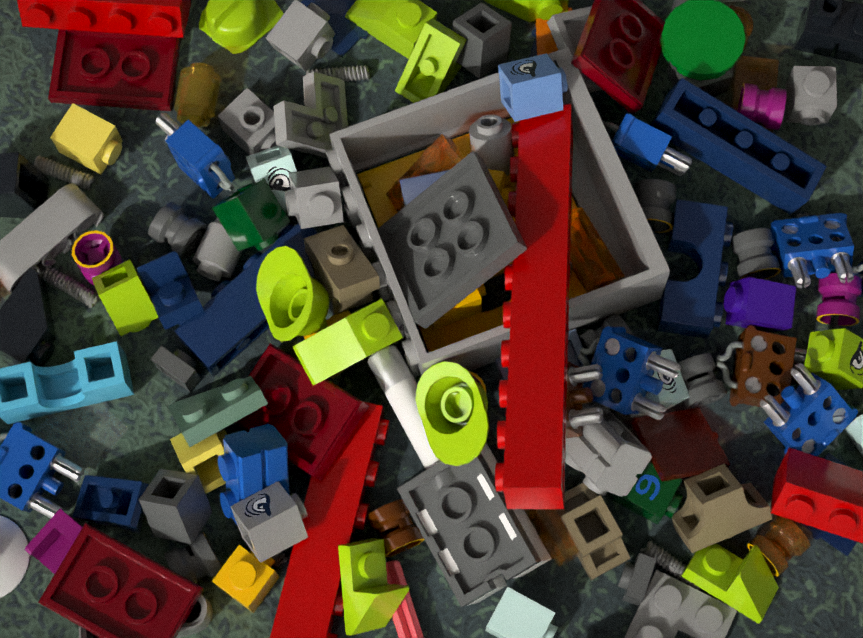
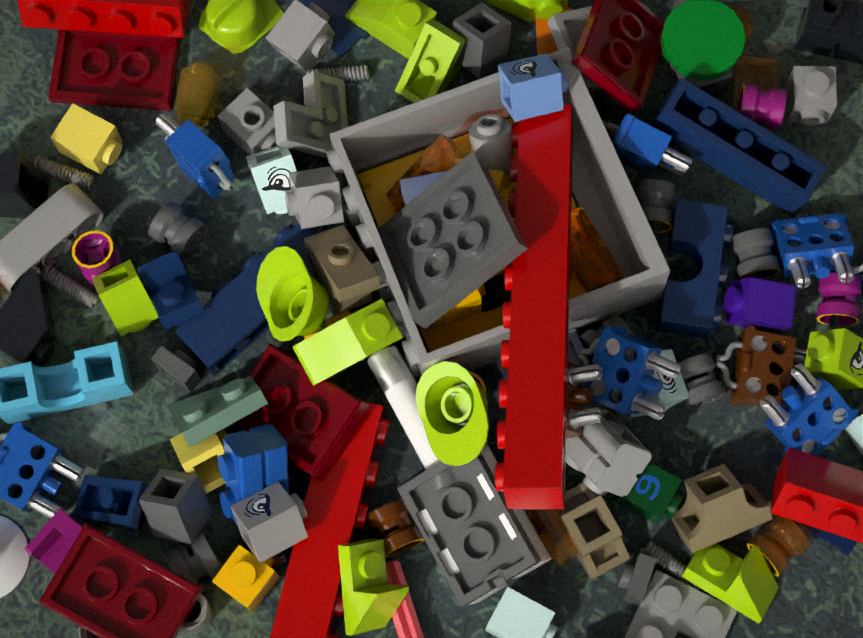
light grey brick [192,217,244,281] -> none
dark green brick [212,178,290,251] -> none
clear red piece [632,407,730,482] -> none

